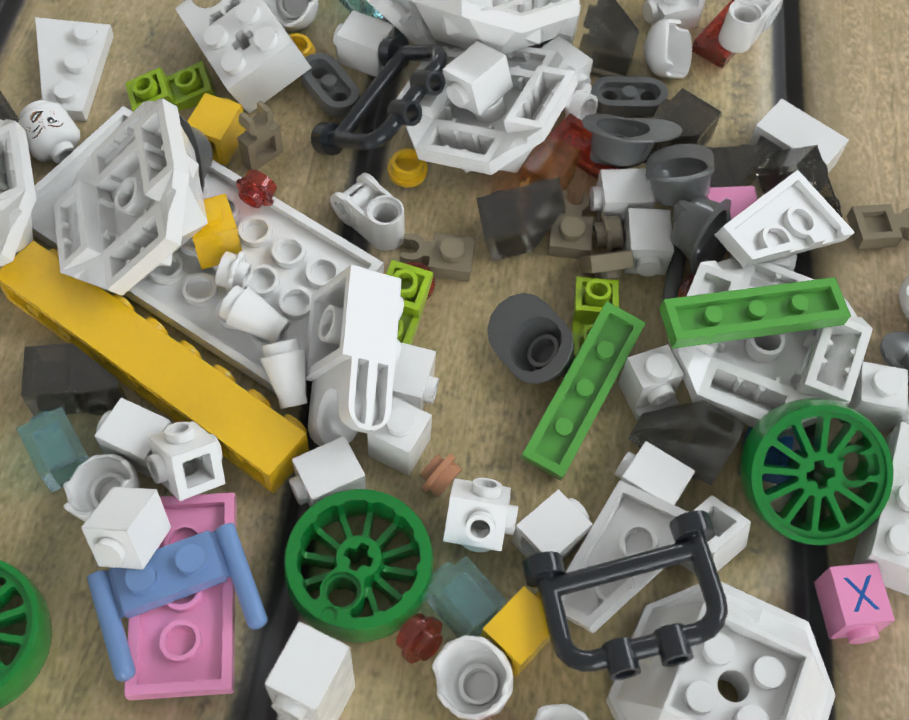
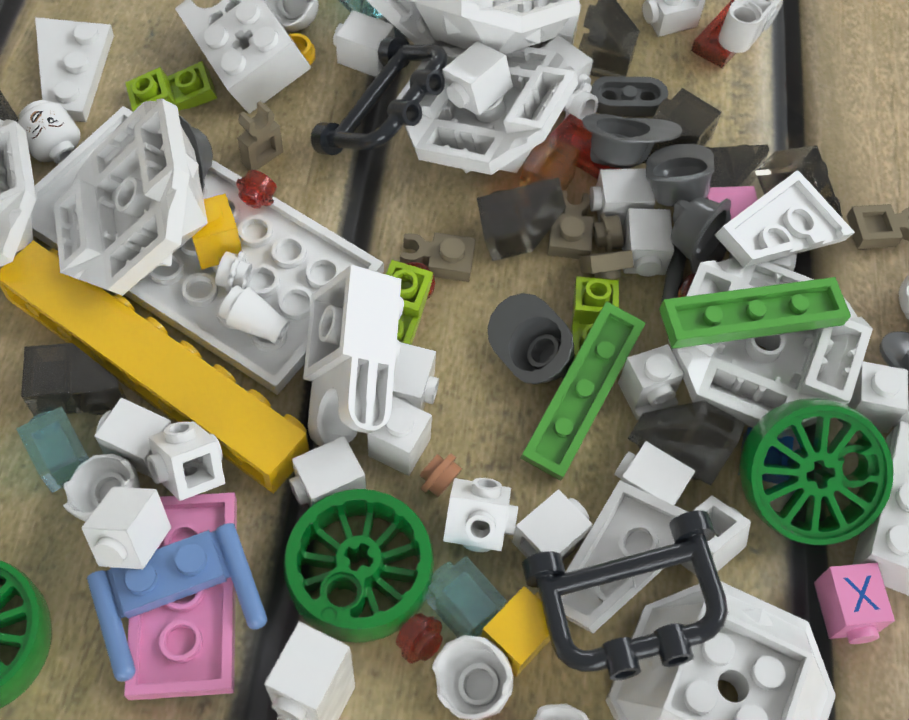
yellow brick [187,93,245,166] -> none
white cone [260,338,308,409] -> none
dark grey plate [300,53,359,118] -> none
white piece [330,173,405,251] -> none
yellow plate [387,148,428,188] -> none
white hair [643,18,692,79] -> none
white brick [746,98,849,188] -> none

